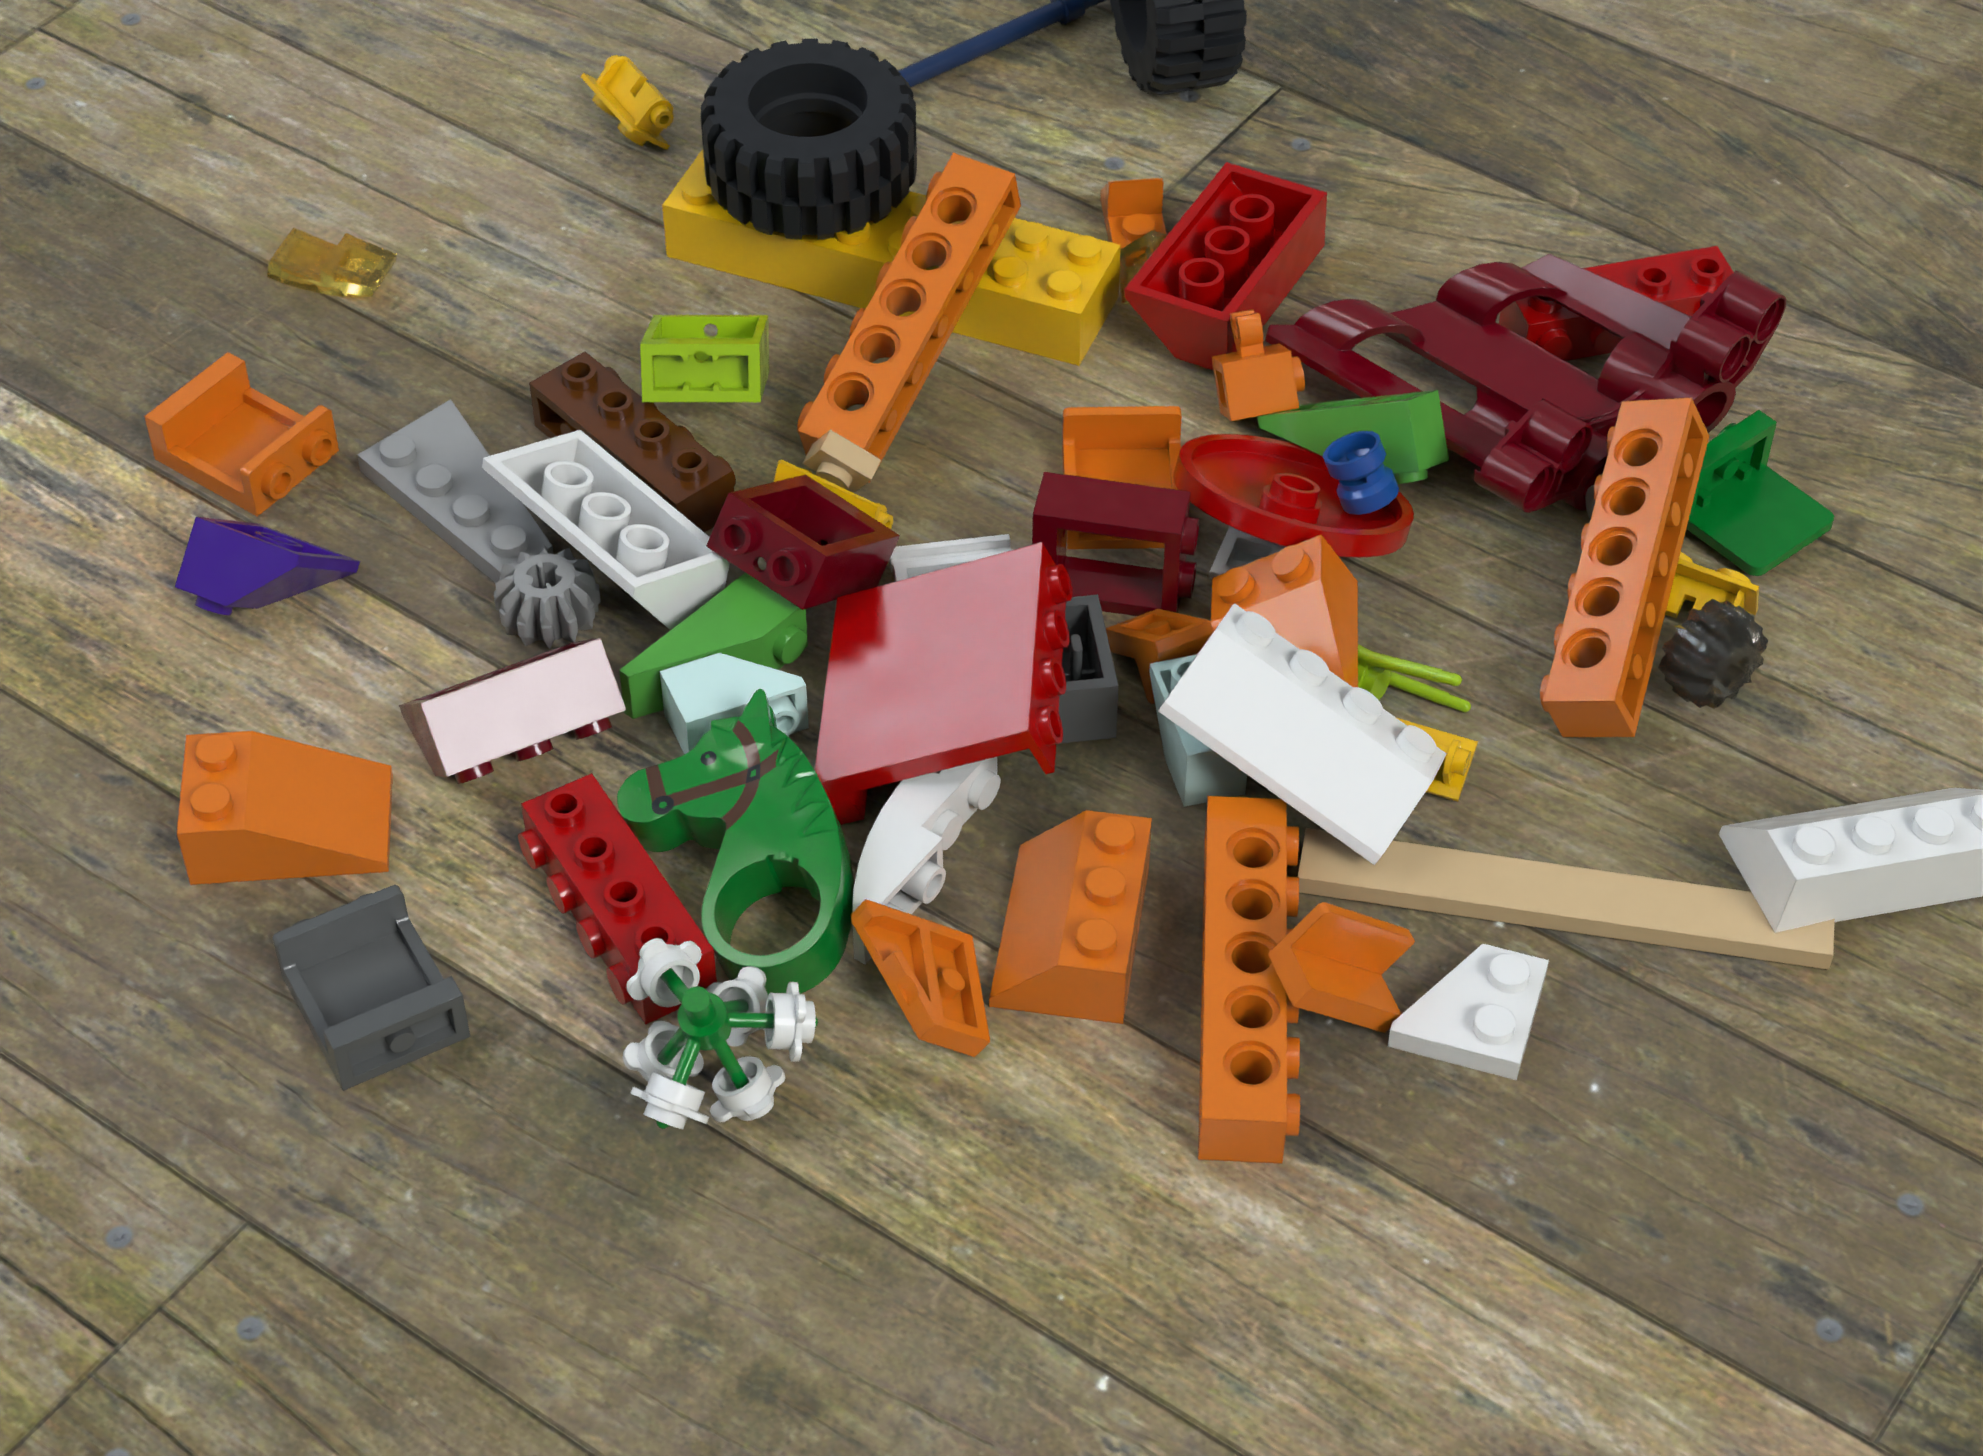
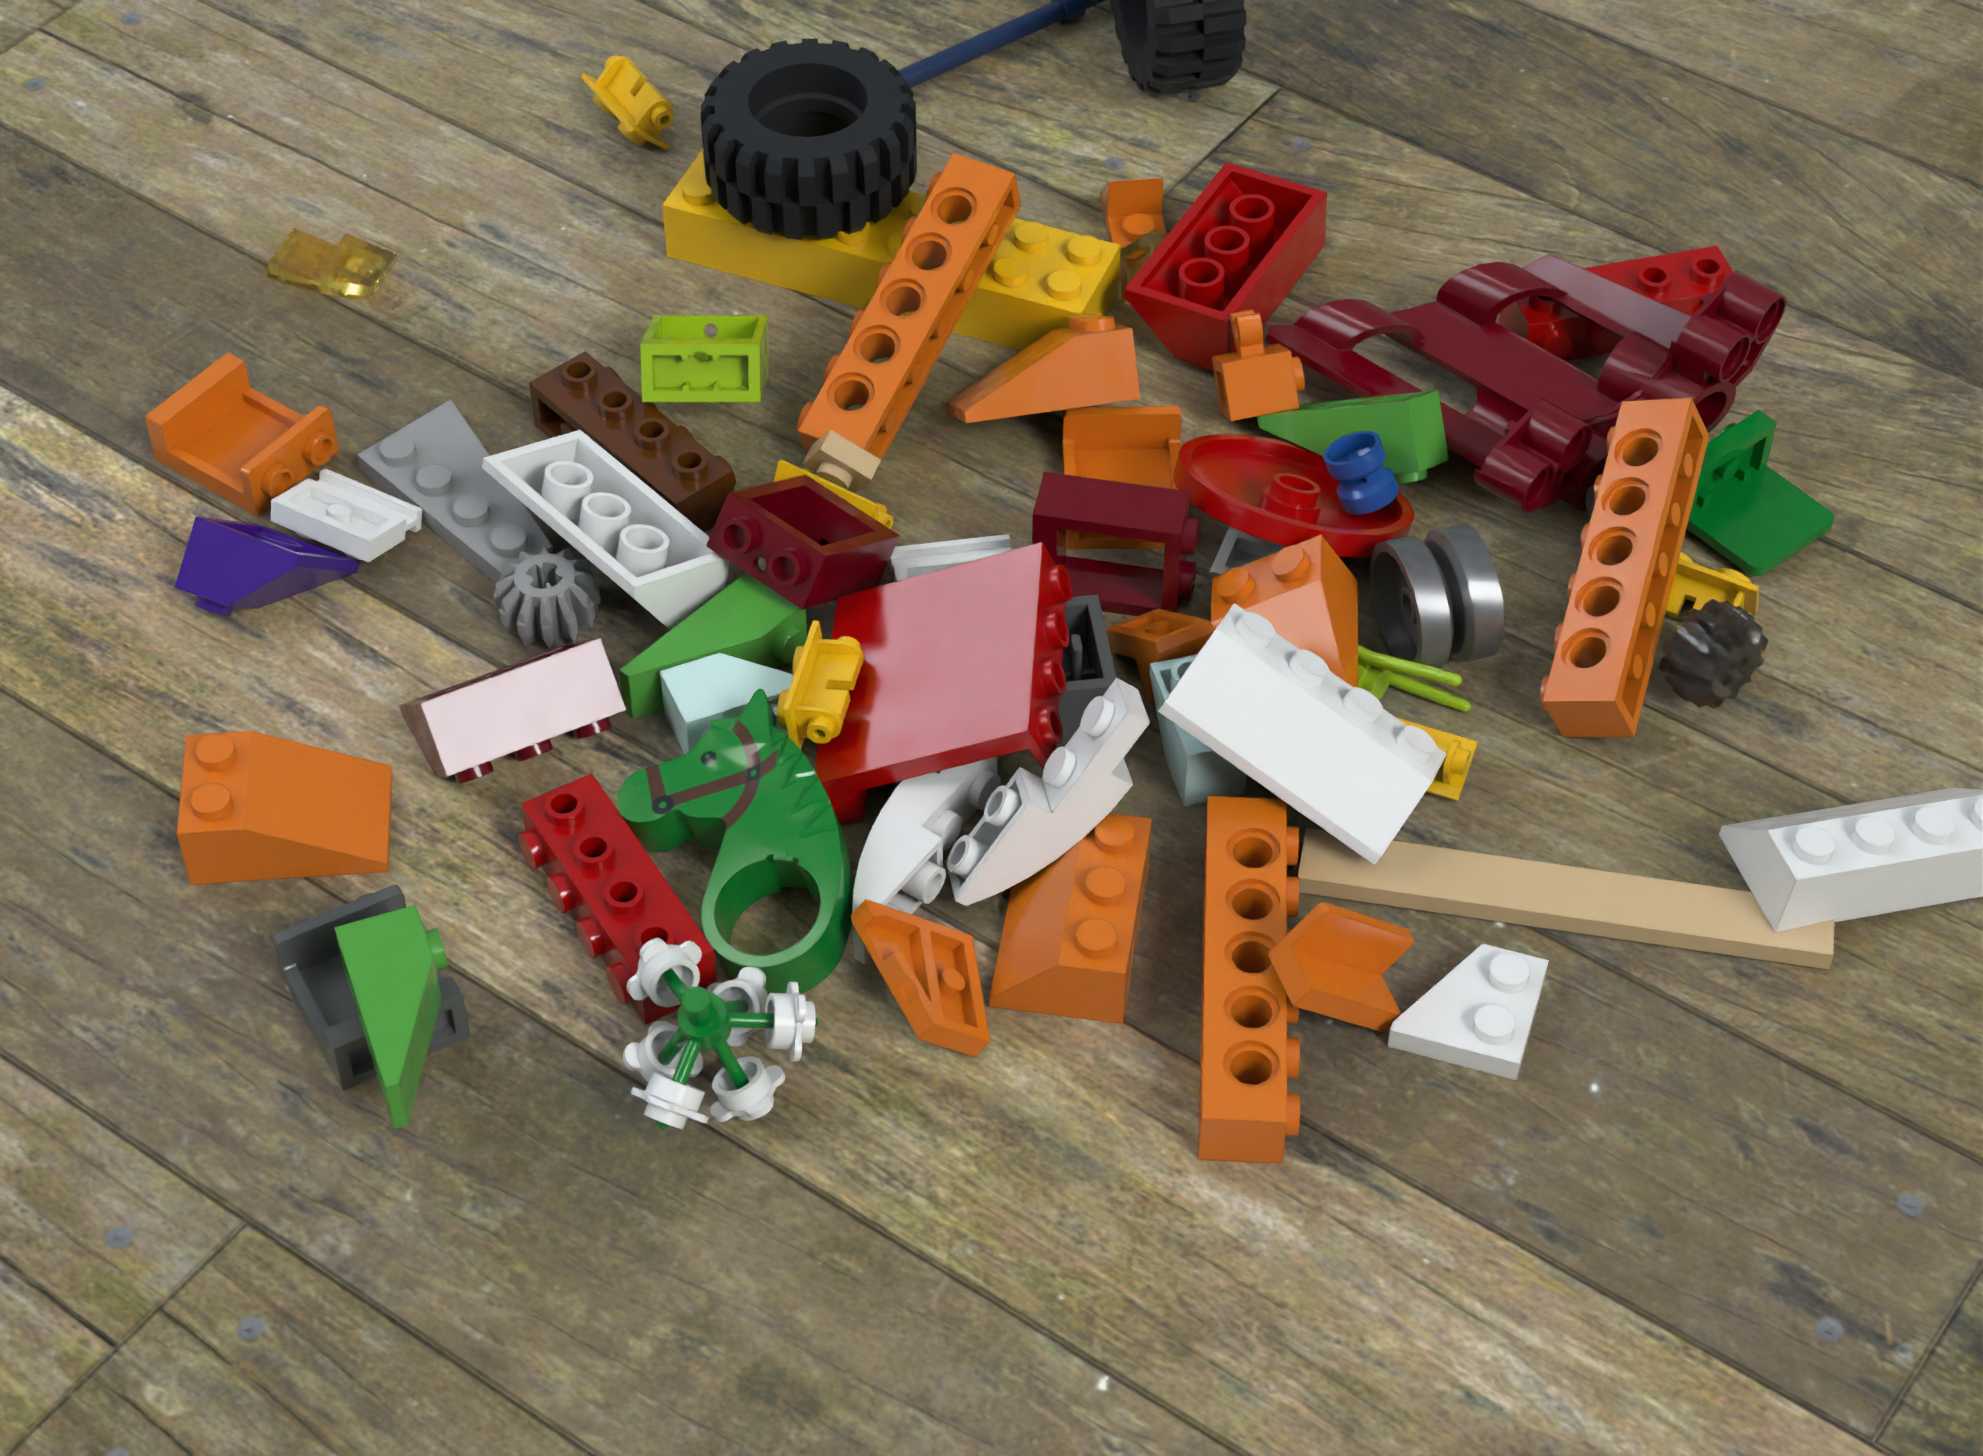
none -> white plate [270,468,422,563]
none -> bright green slope [334,905,448,1129]
none -> yellow hinge [777,620,864,749]
none -> orange slope [947,313,1140,423]
none -> white slope [947,678,1150,906]
none -> flat silver wheel [1369,523,1505,668]

